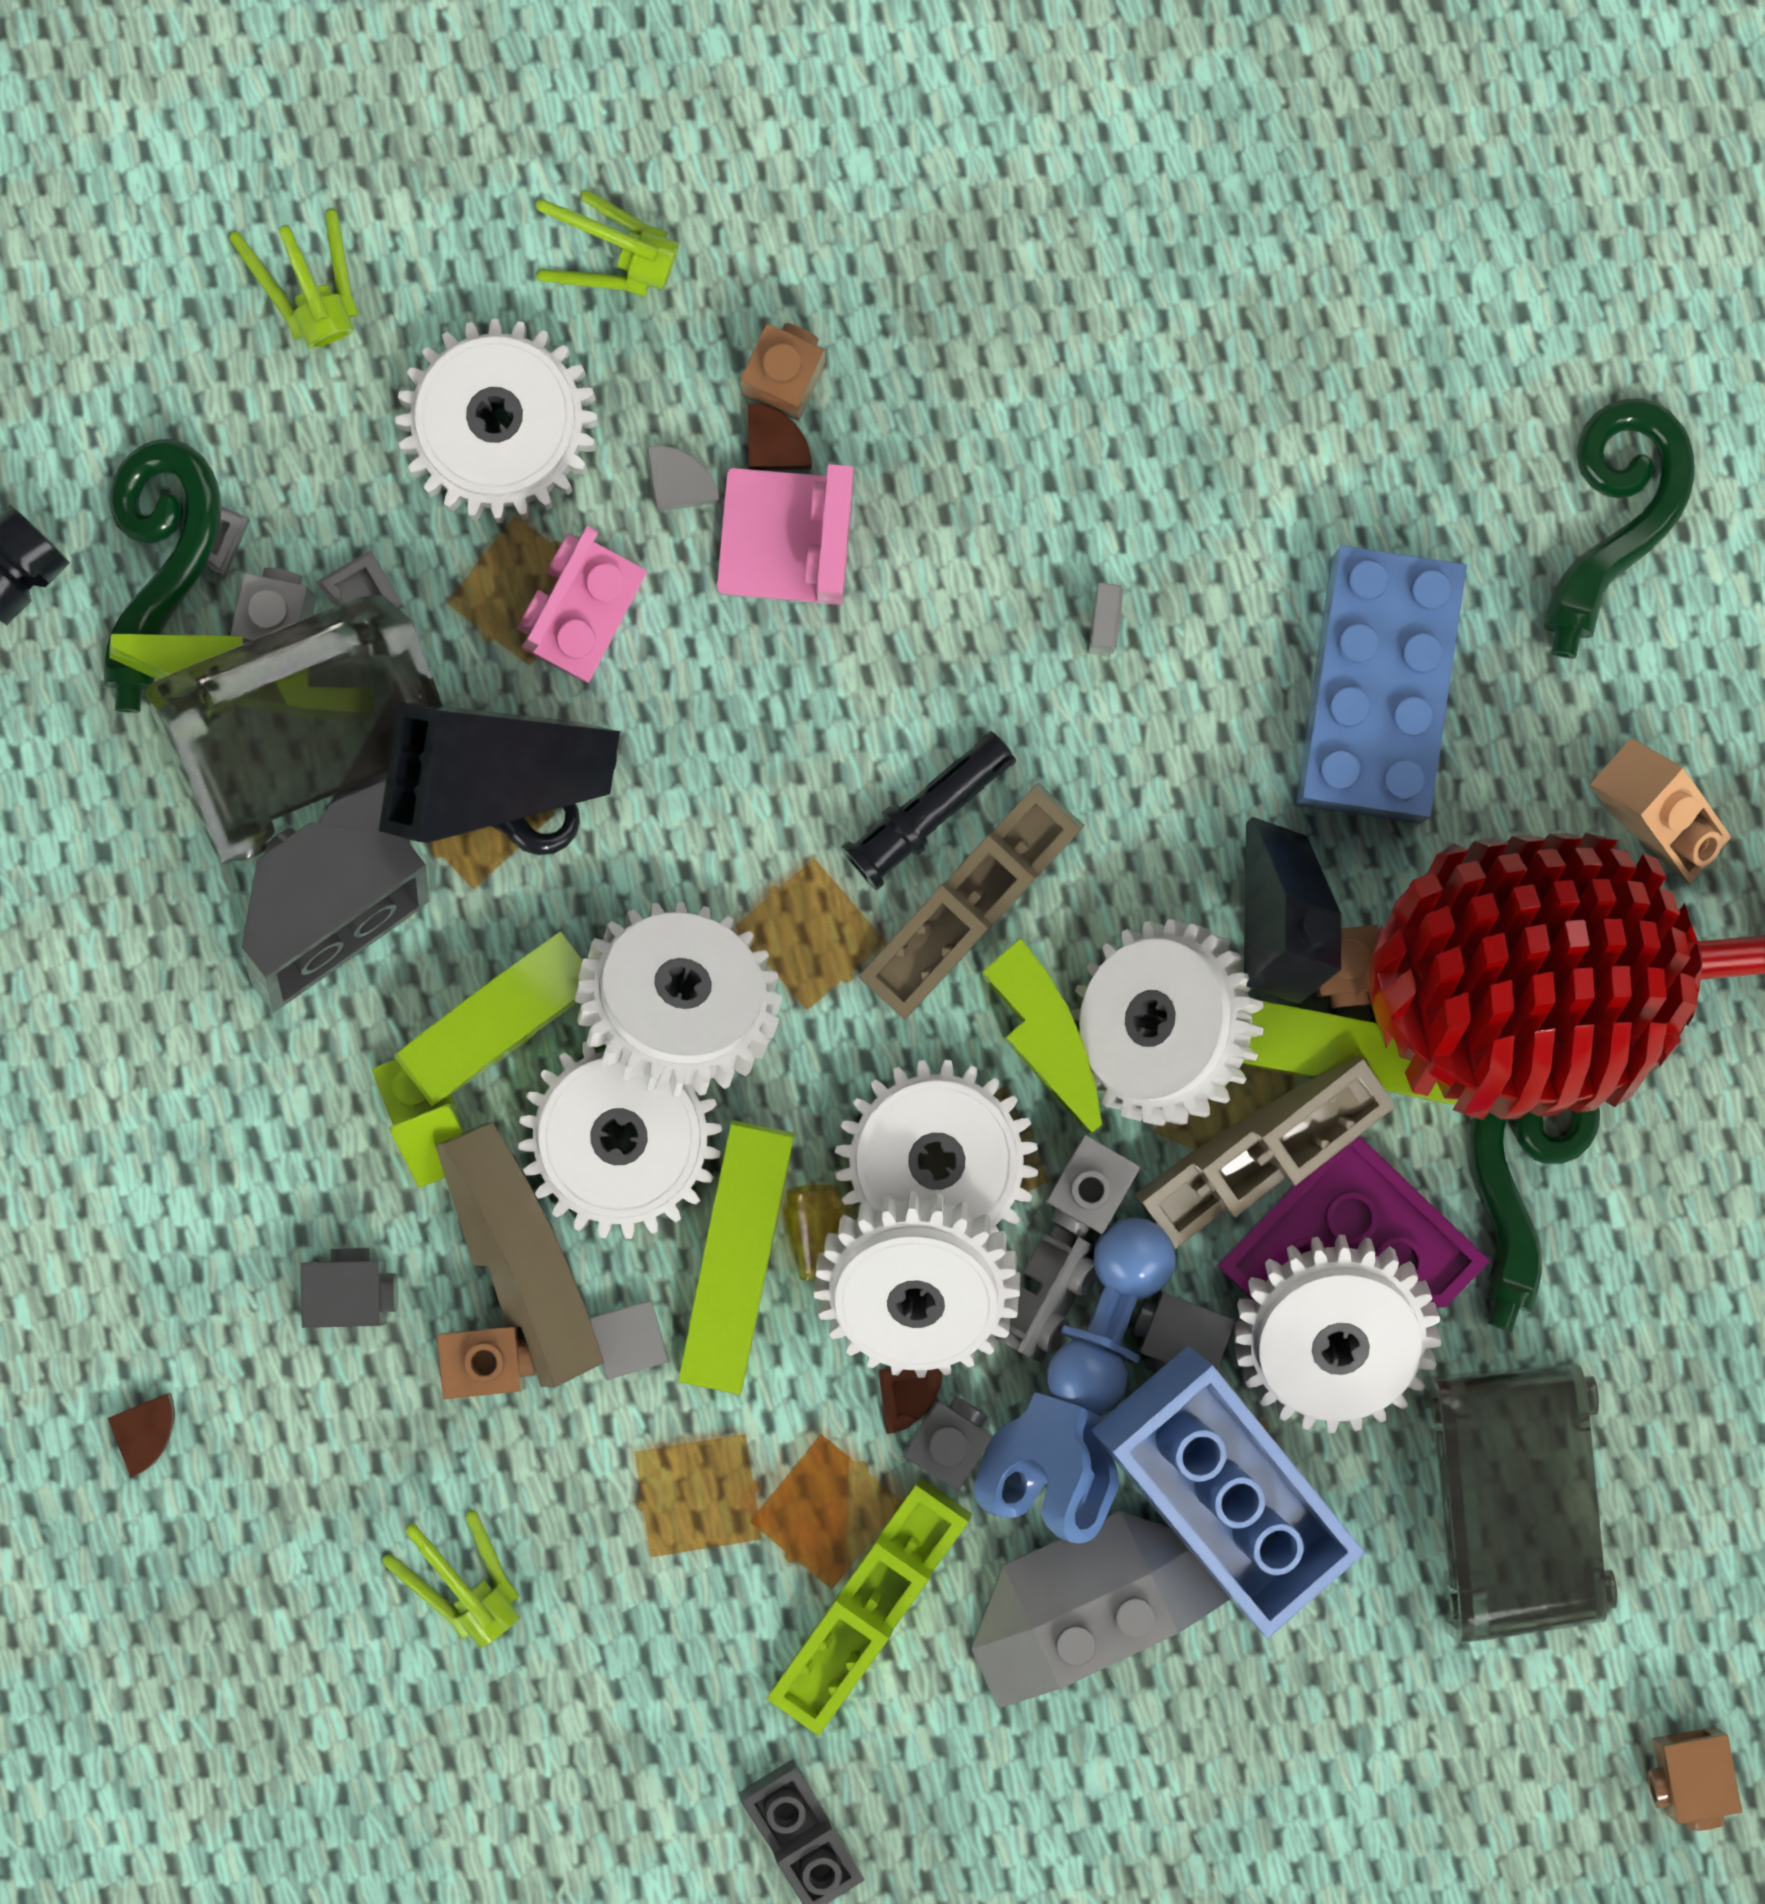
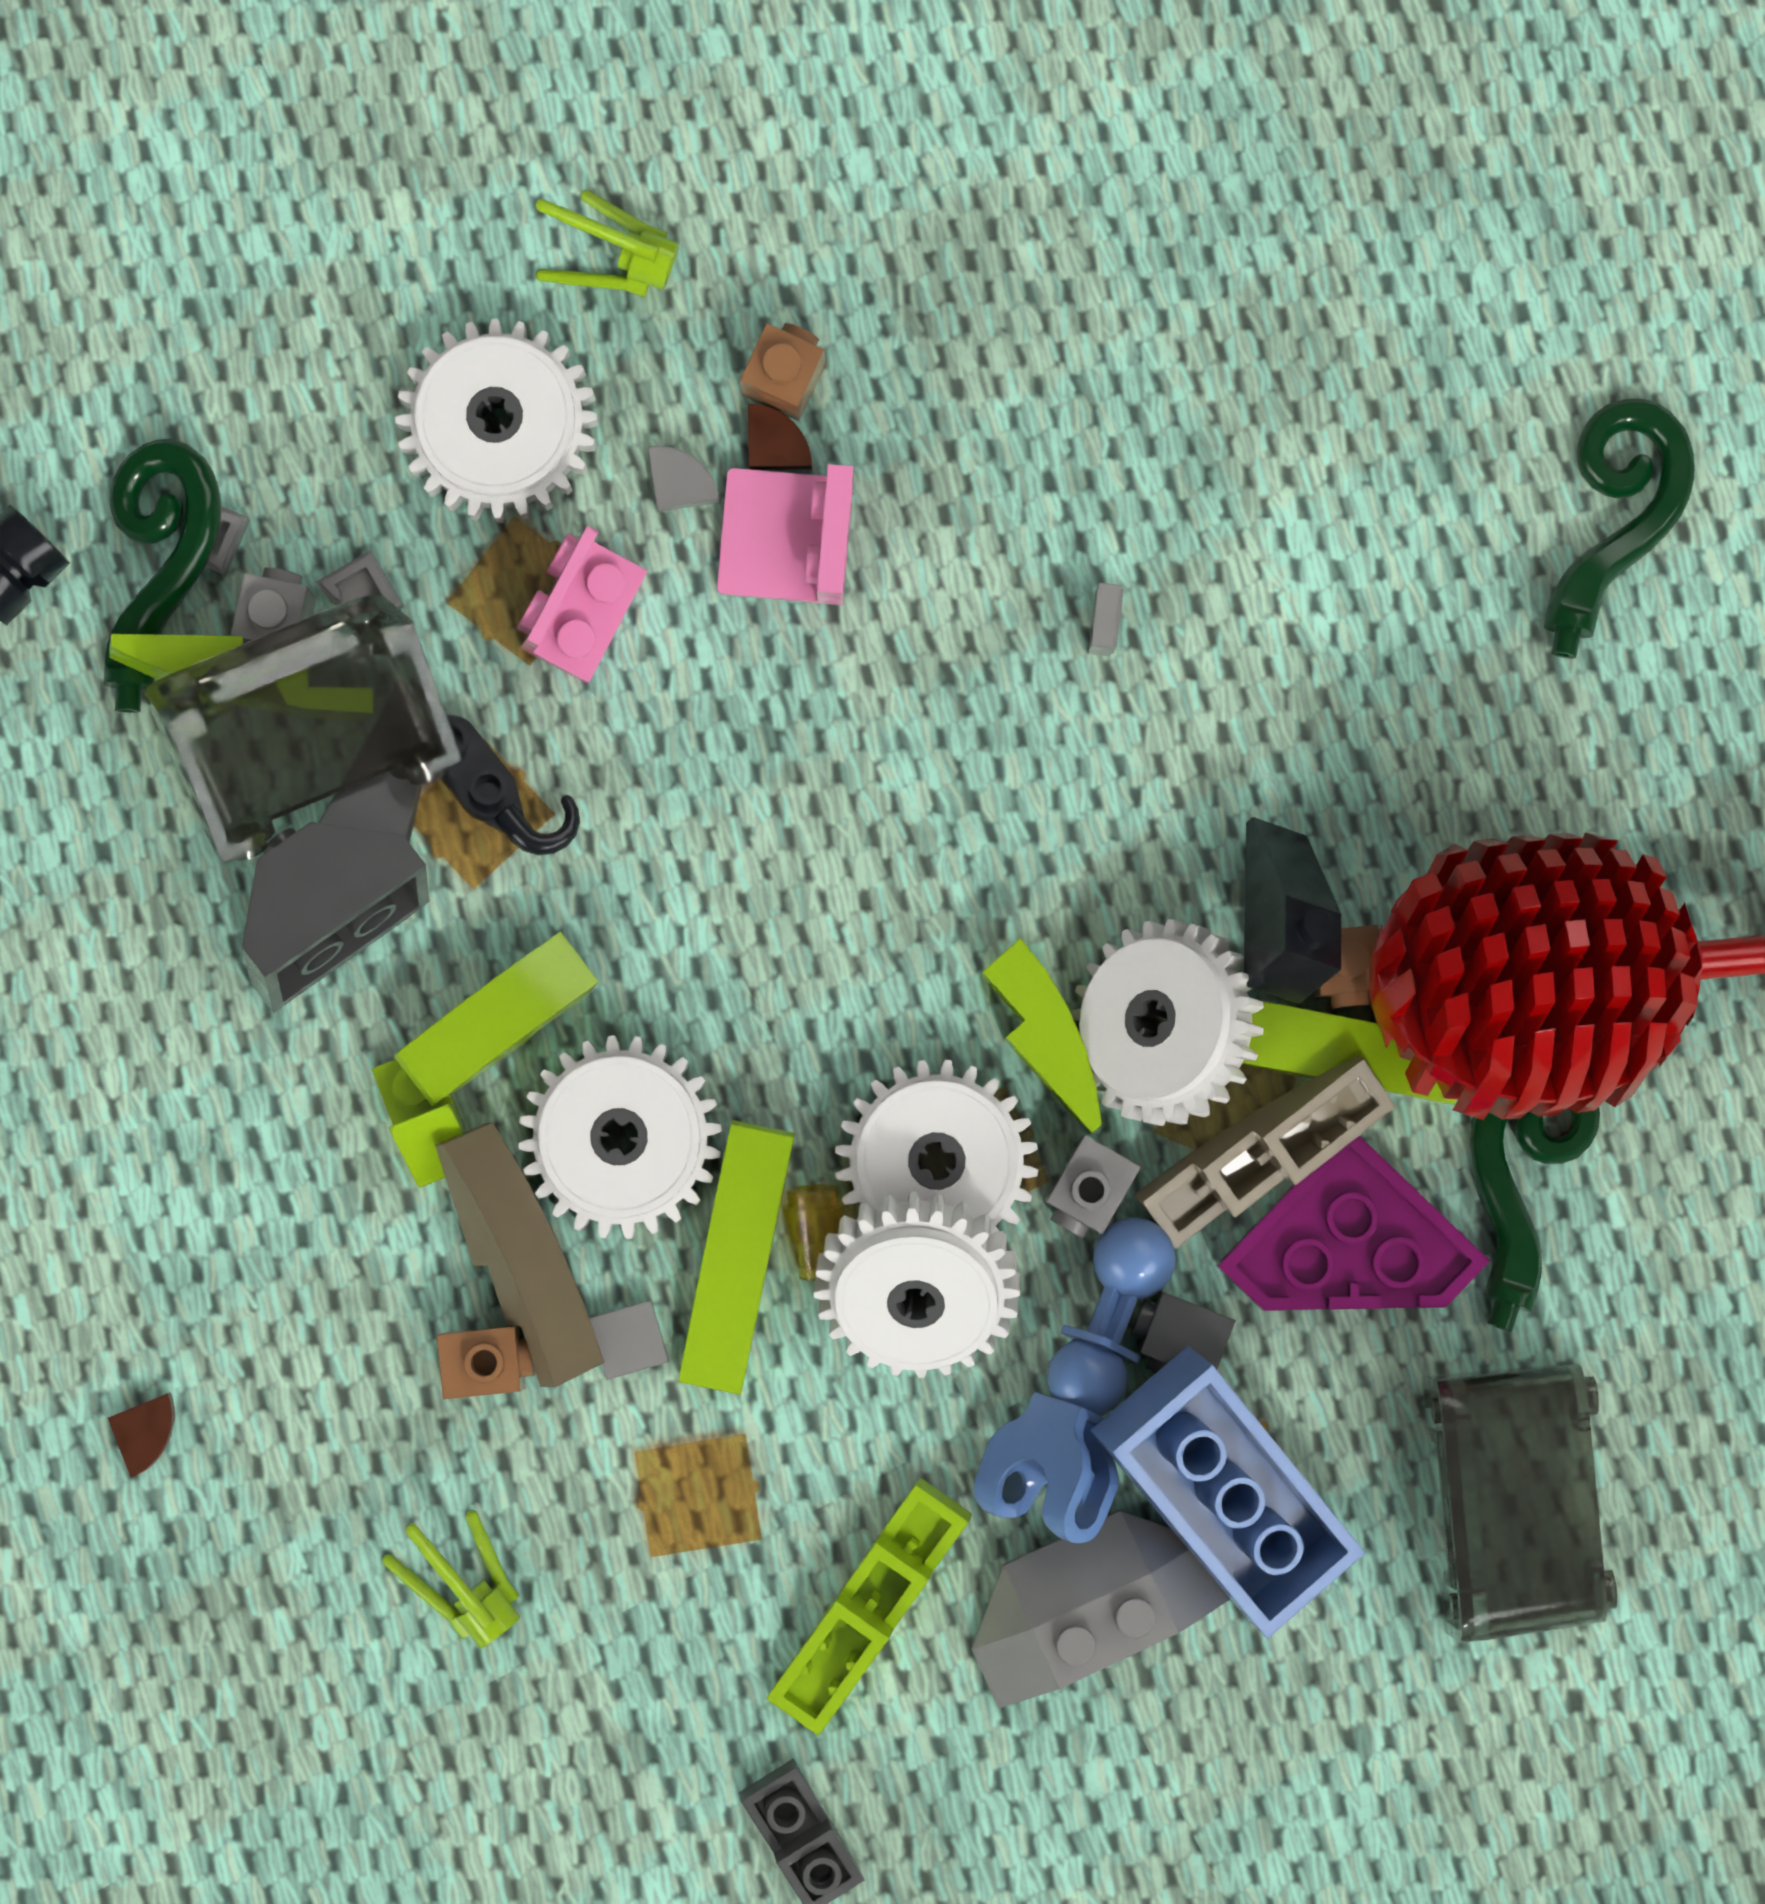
lime plant [229,208,359,349] -> none
dark grey brick [301,1248,398,1328] -> none
black slope [378,701,620,843] -> none
white gear [575,902,782,1097] -> none
clear orange piece [735,858,887,1010] -> none
clear orange piece [749,1434,902,1589] -> none
black pin [840,731,1017,890] -> none
dark tan slope [858,783,1085,1020] -> none
copper tile [878,1368,942,1434] -> none
dark grey brick [903,1396,993,1491] -> none
light grey hinge [995,1225,1097,1363] -> none
white gear [1233,1234,1441,1433] -> none
medium blue brick [1295,545,1467,824] -> none
light nougat slope [1589,738,1732,884] -> none
medium nougat brick [1648,1727,1743,1831] -> none

